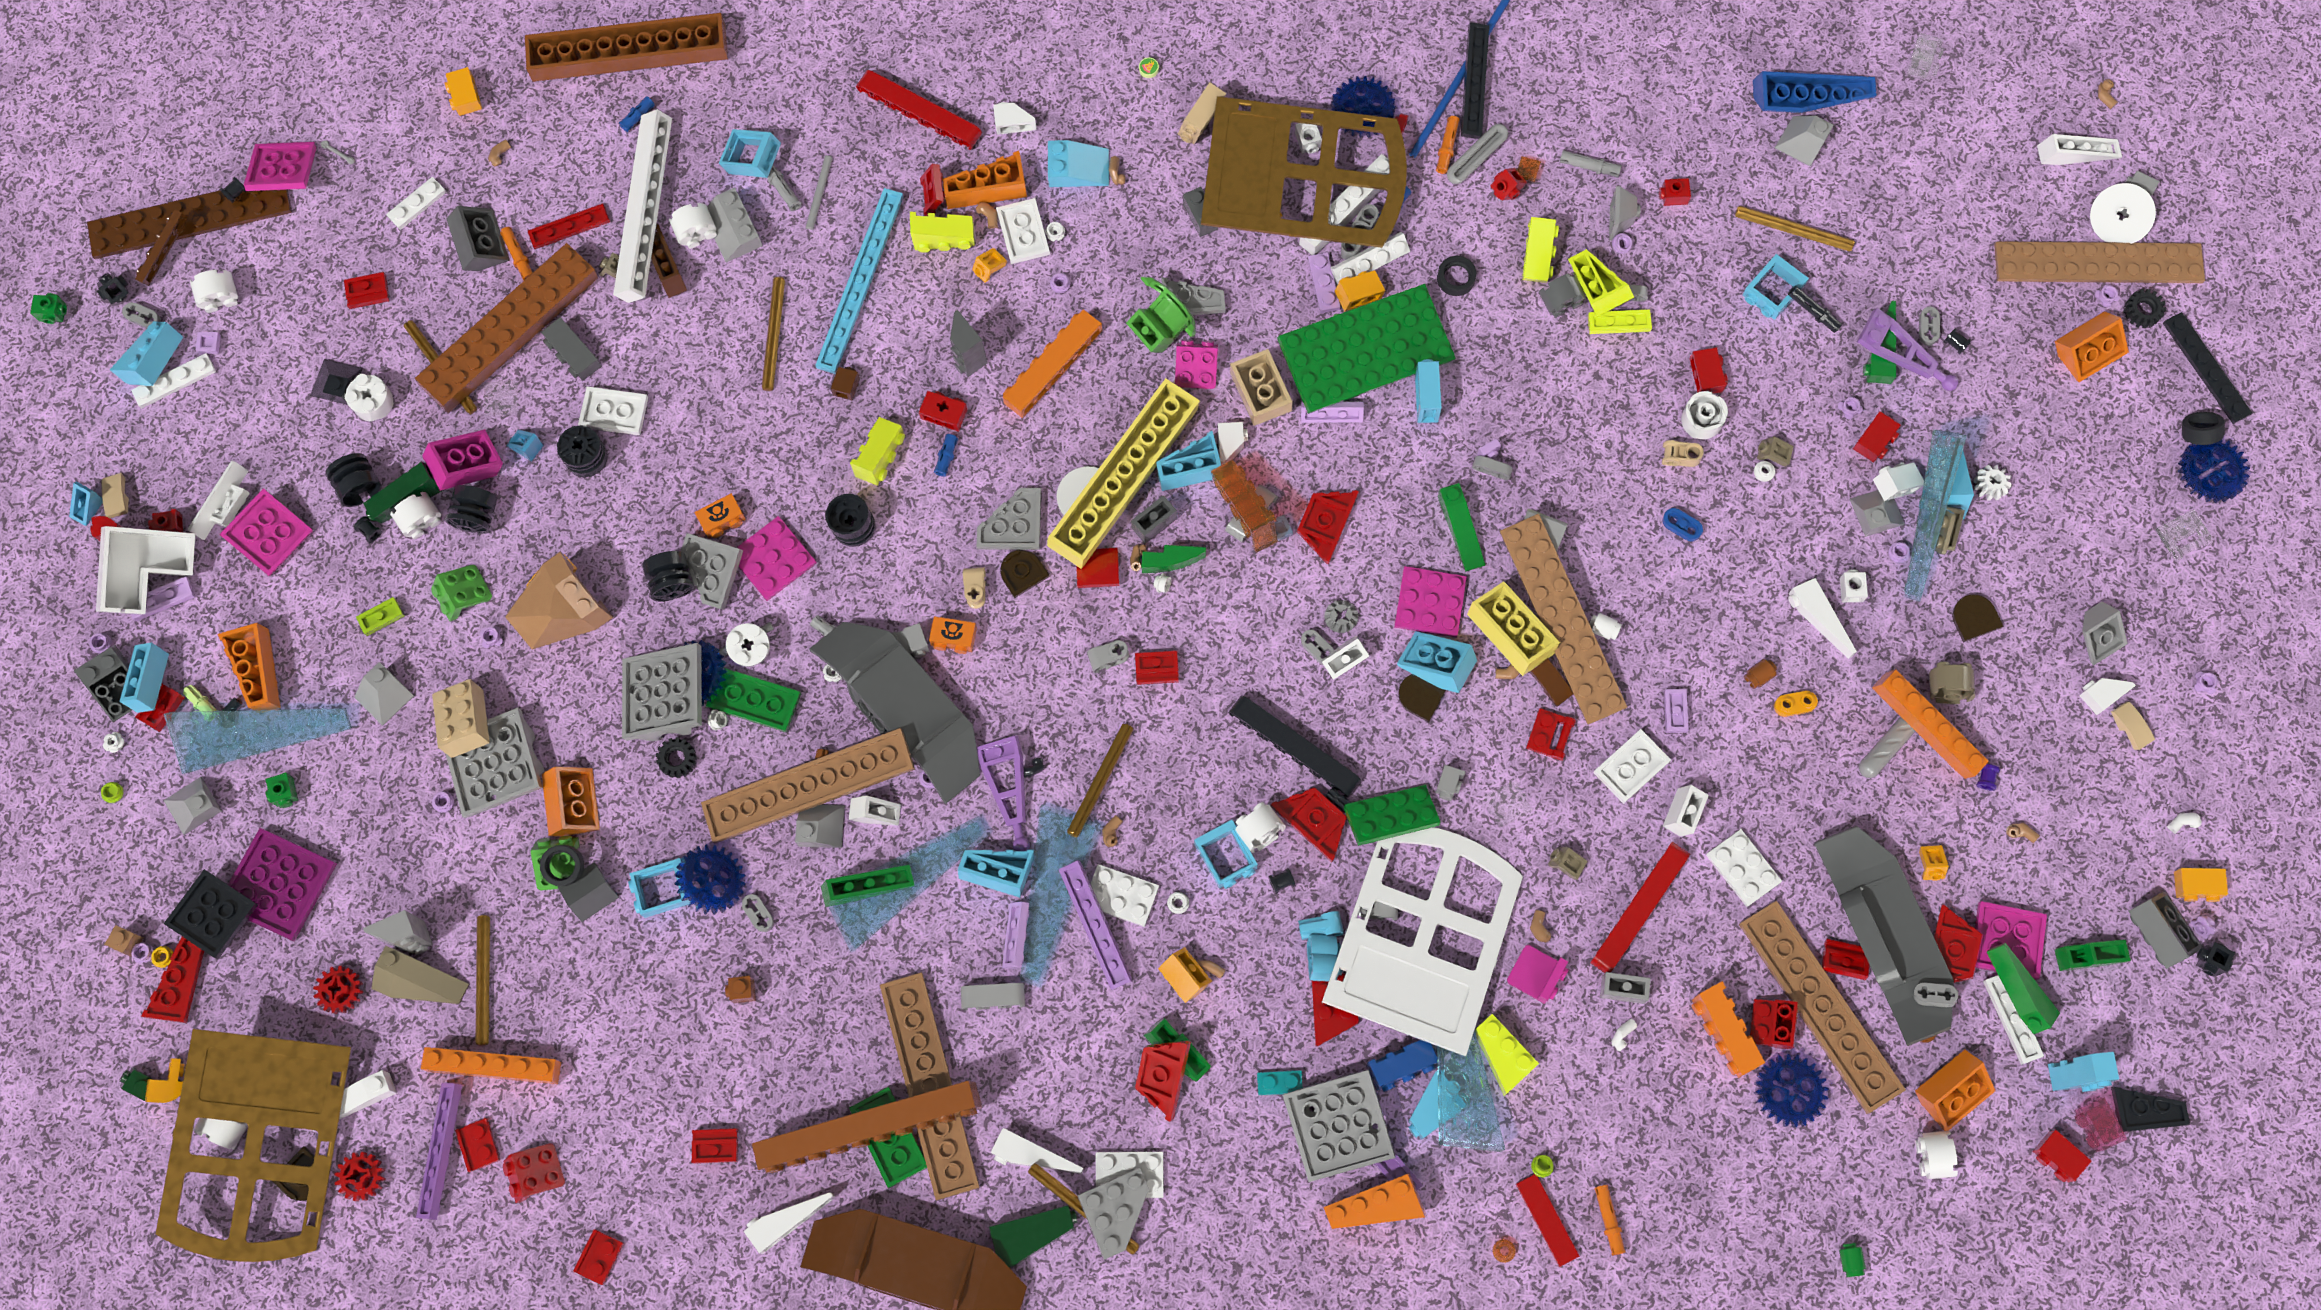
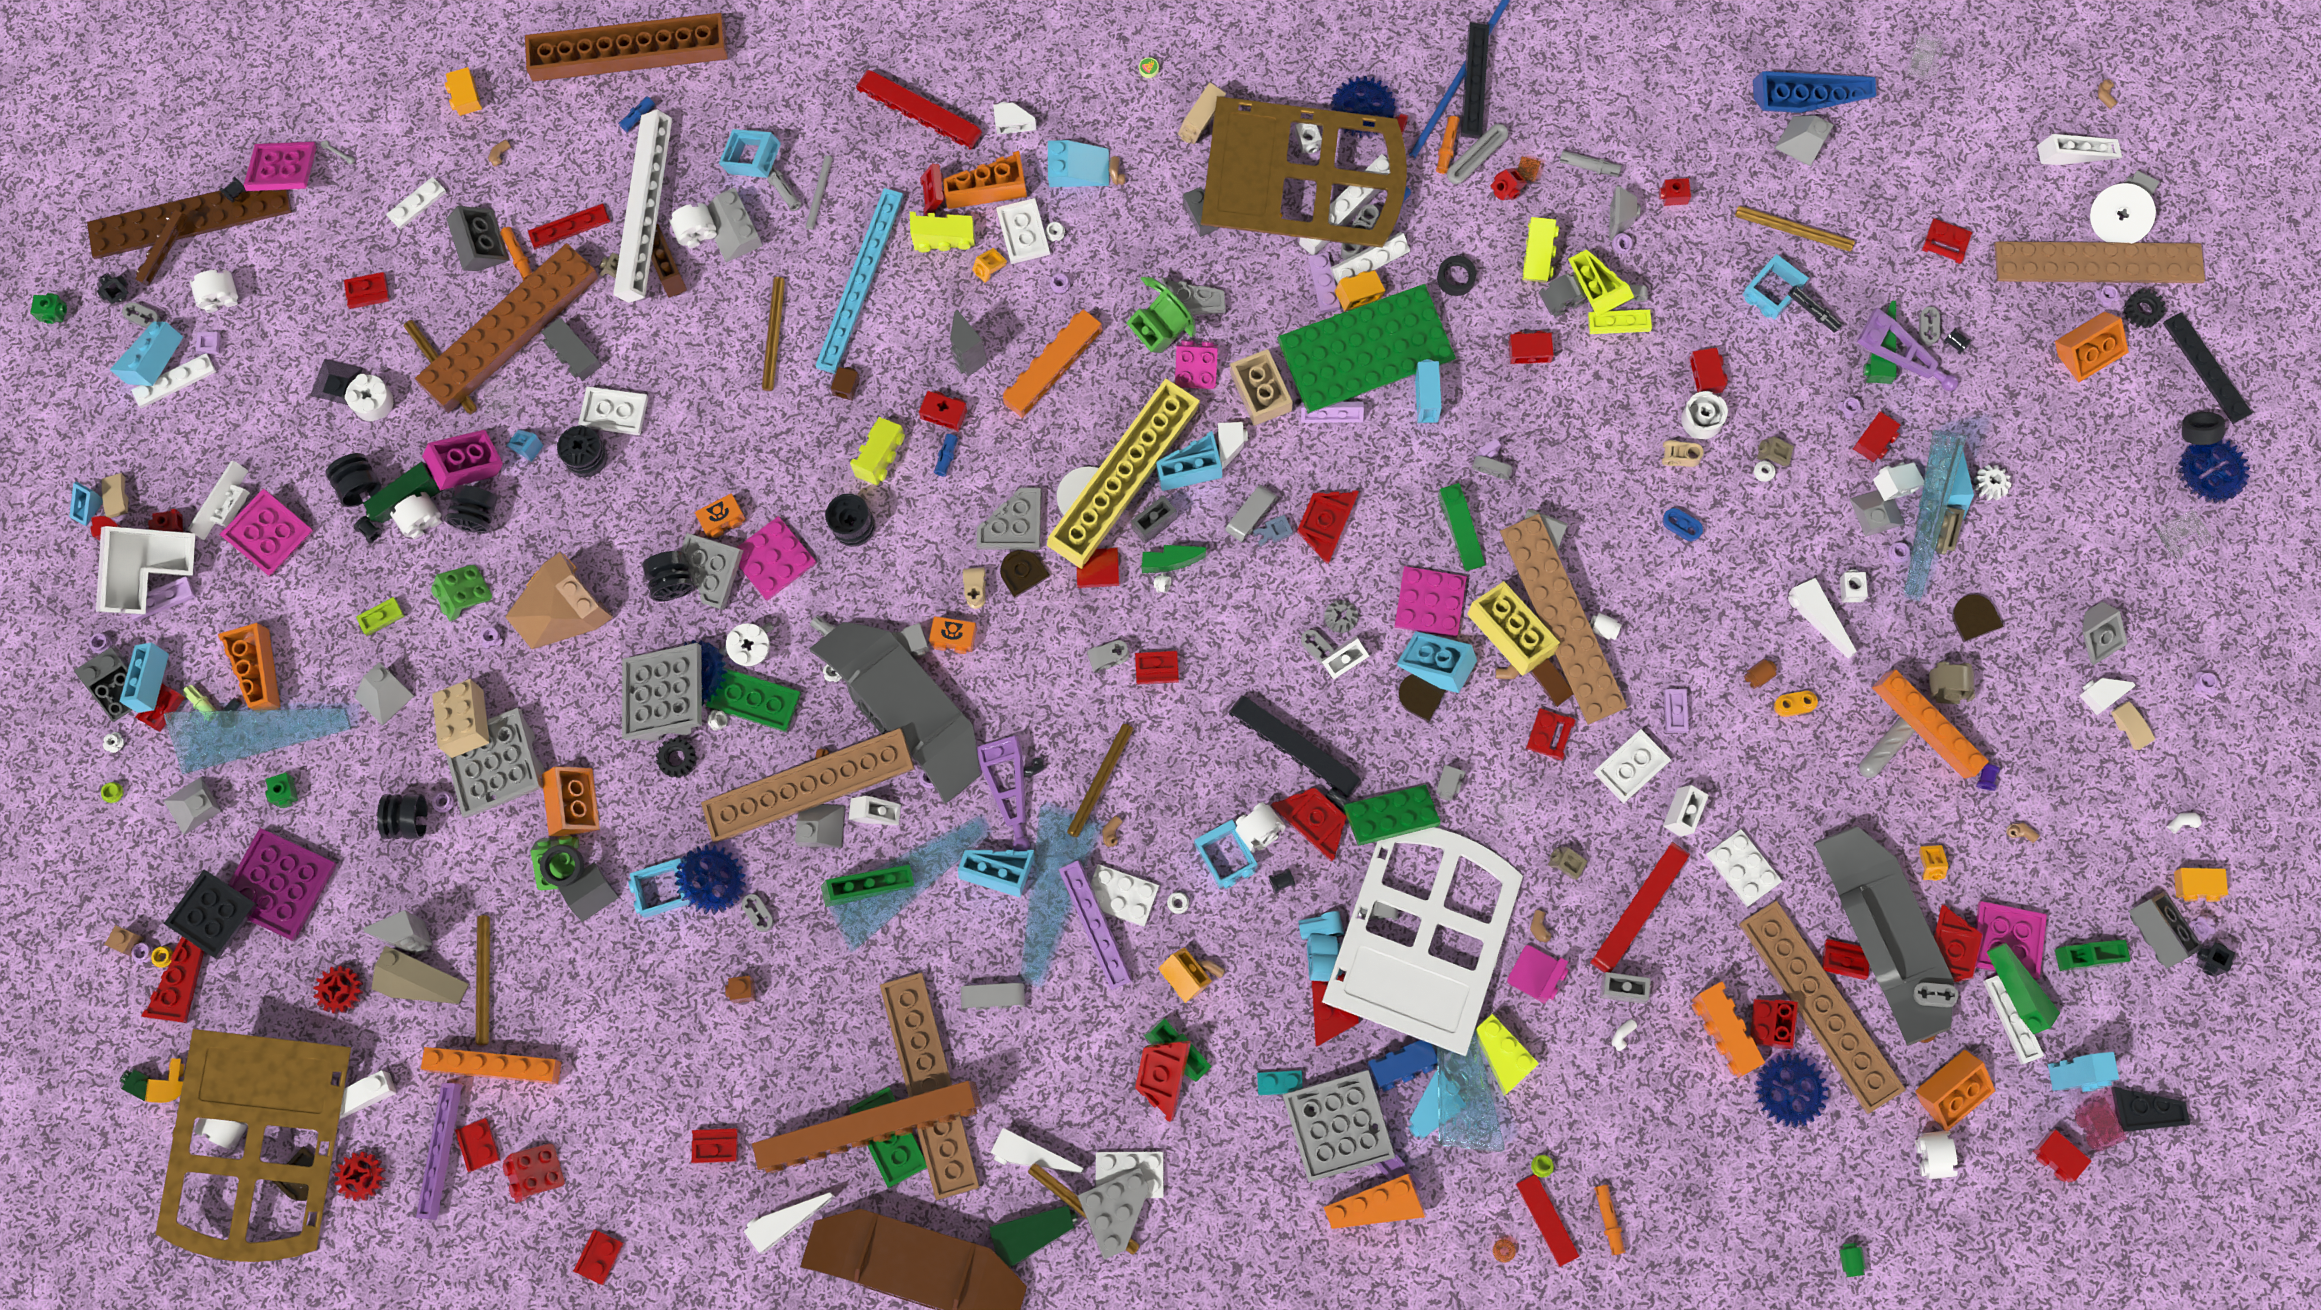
medium nougat arm [976,202,998,229] -> none
lavender plate [1002,902,1029,969] -> none
medium nougat arm [1130,544,1146,571] -> none
clear orange wedge [1211,459,1278,553] -> none
none -> black wheel [377,794,428,839]
none -> red brick [1508,331,1554,364]
none -> red plate [1921,218,1972,264]

